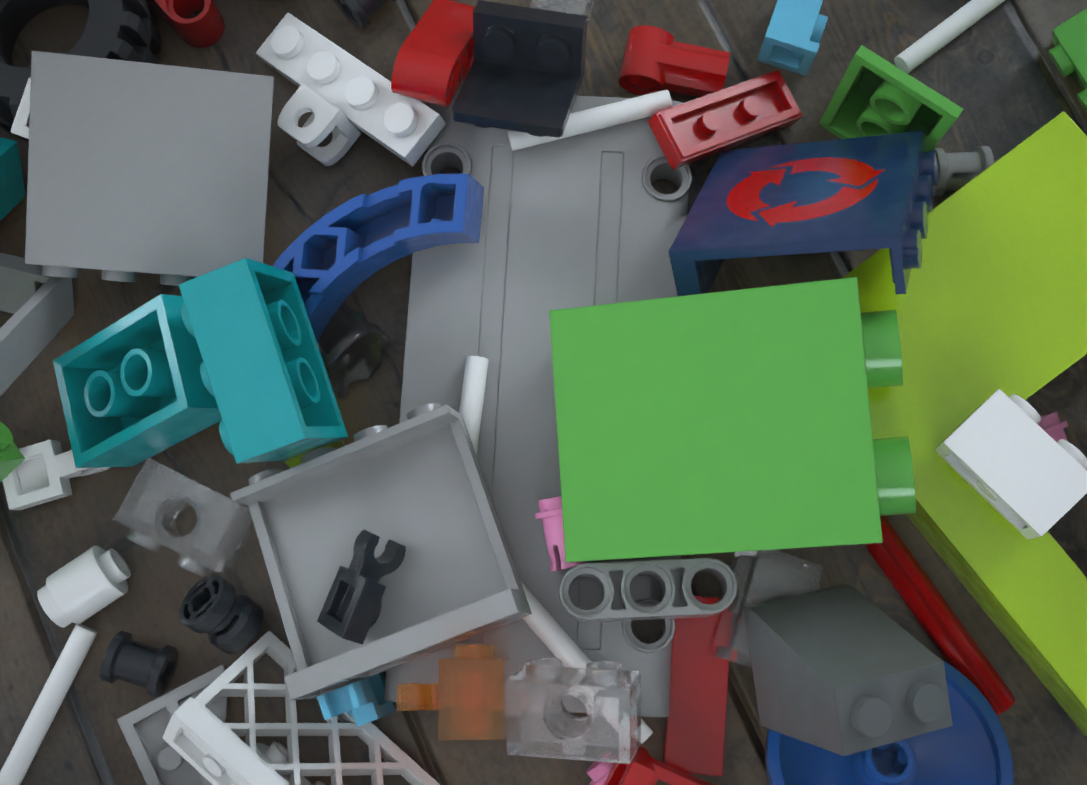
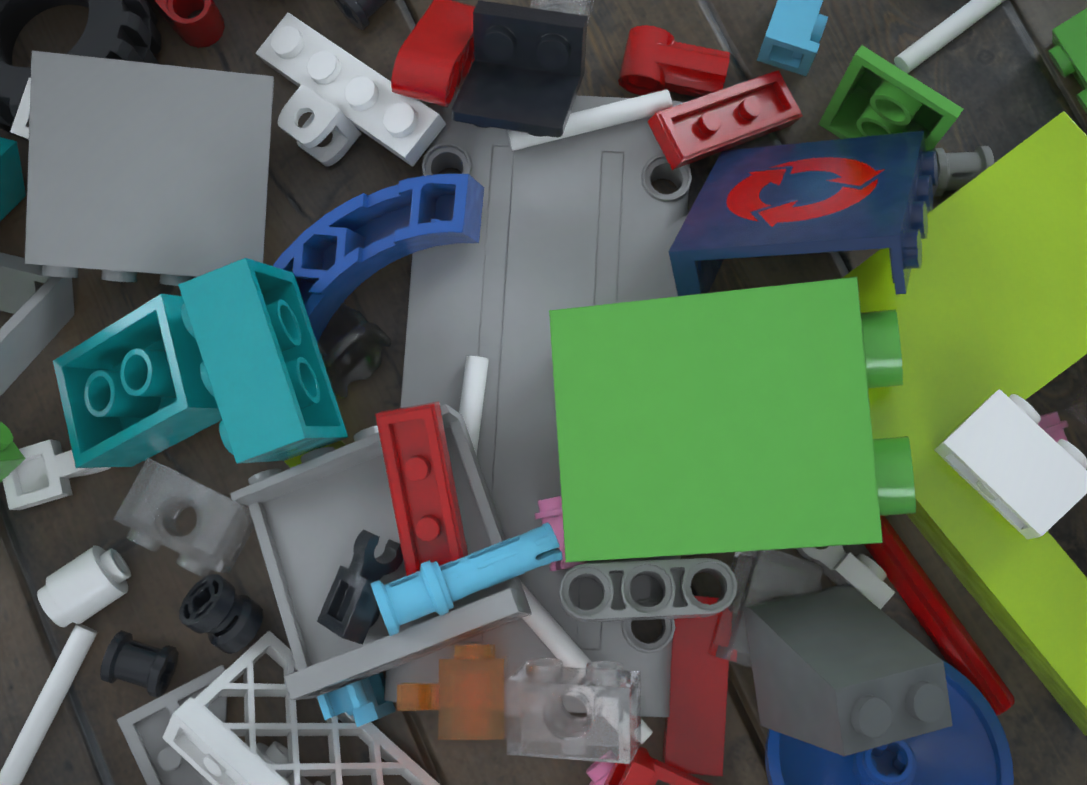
none -> medium azure pin [370,522,563,636]
none -> red tile [375,401,468,576]
none -> white plate [797,545,895,610]

